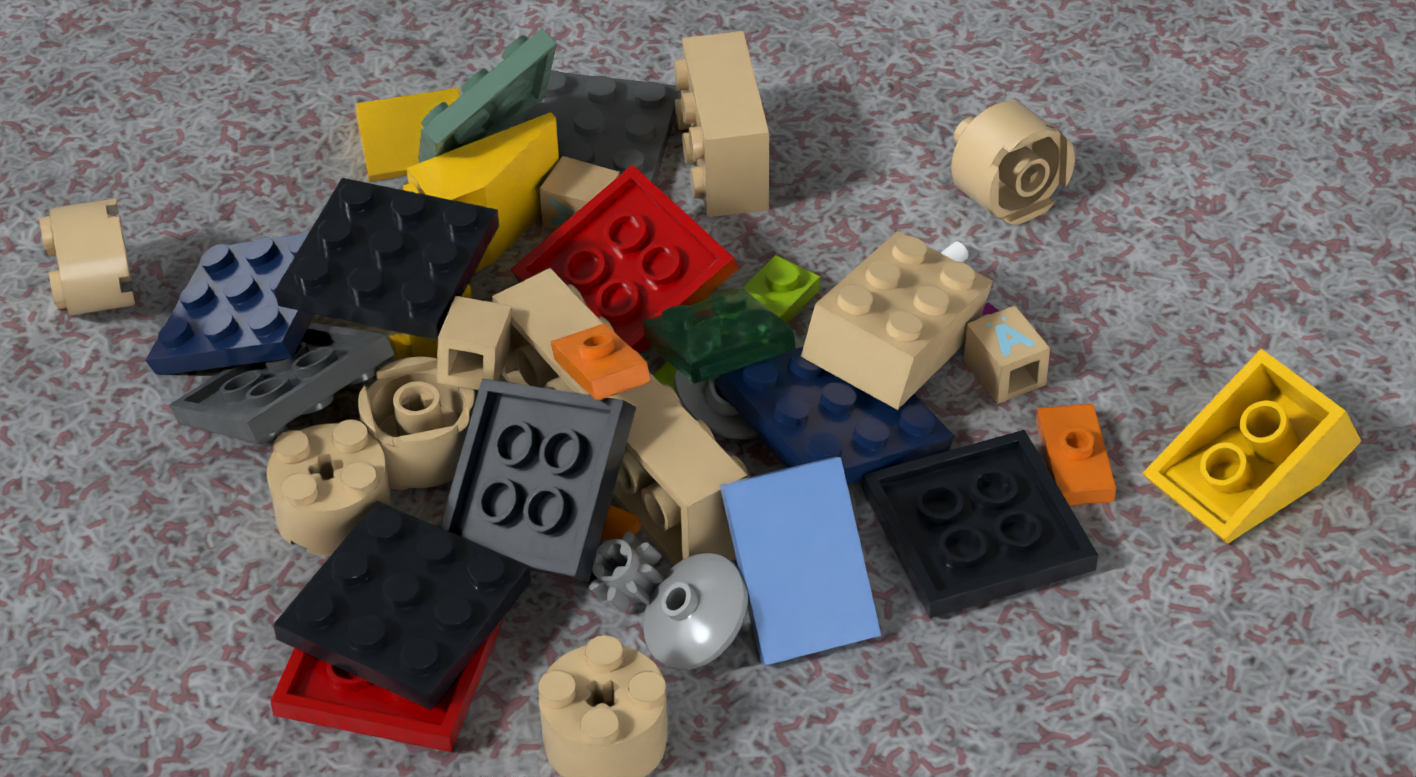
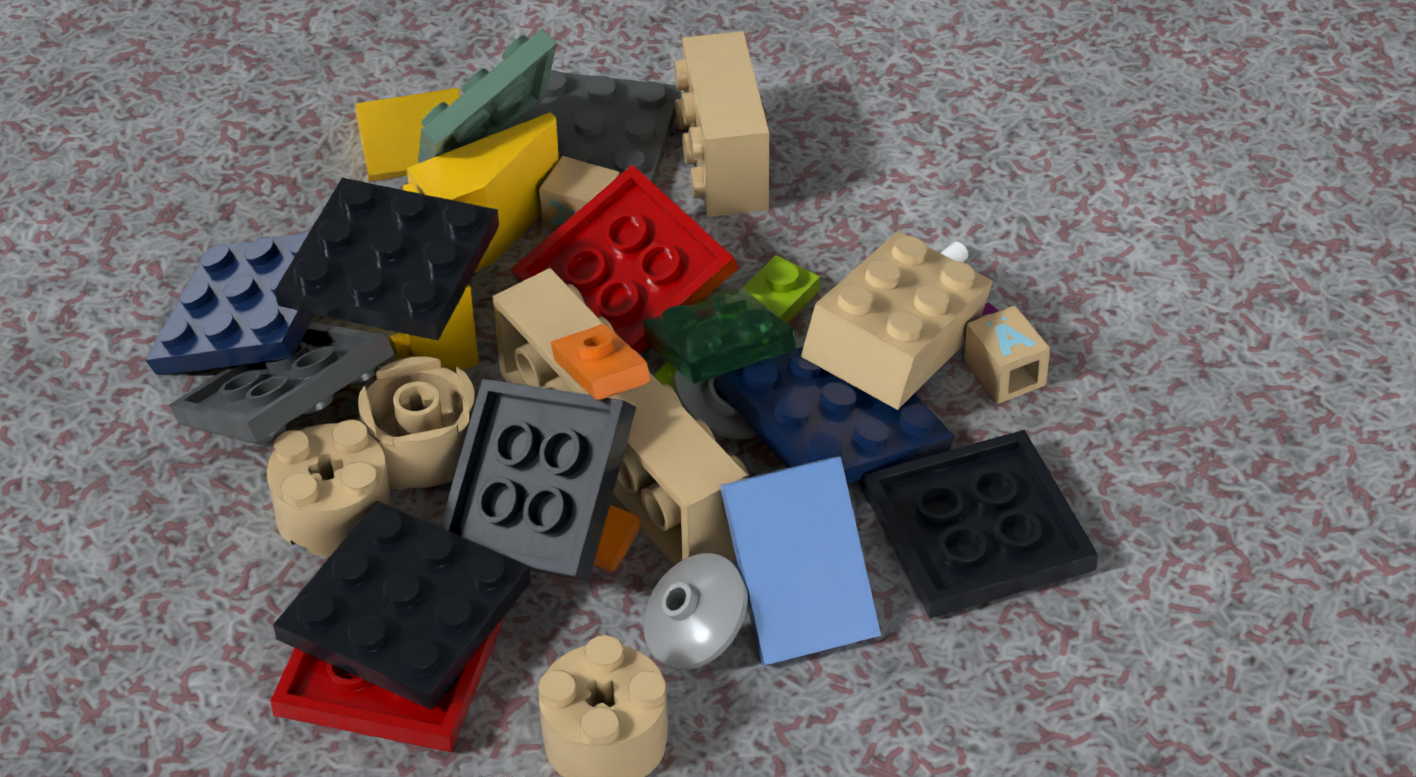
tan brick [39,198,135,316] -> none
tan brick [437,296,512,390] -> none
light grey gear [589,531,665,612] -> none
tan brick [951,99,1075,225] -> none
orange plate [1036,403,1116,506] -> none
yellow slope [1142,349,1361,544] -> none

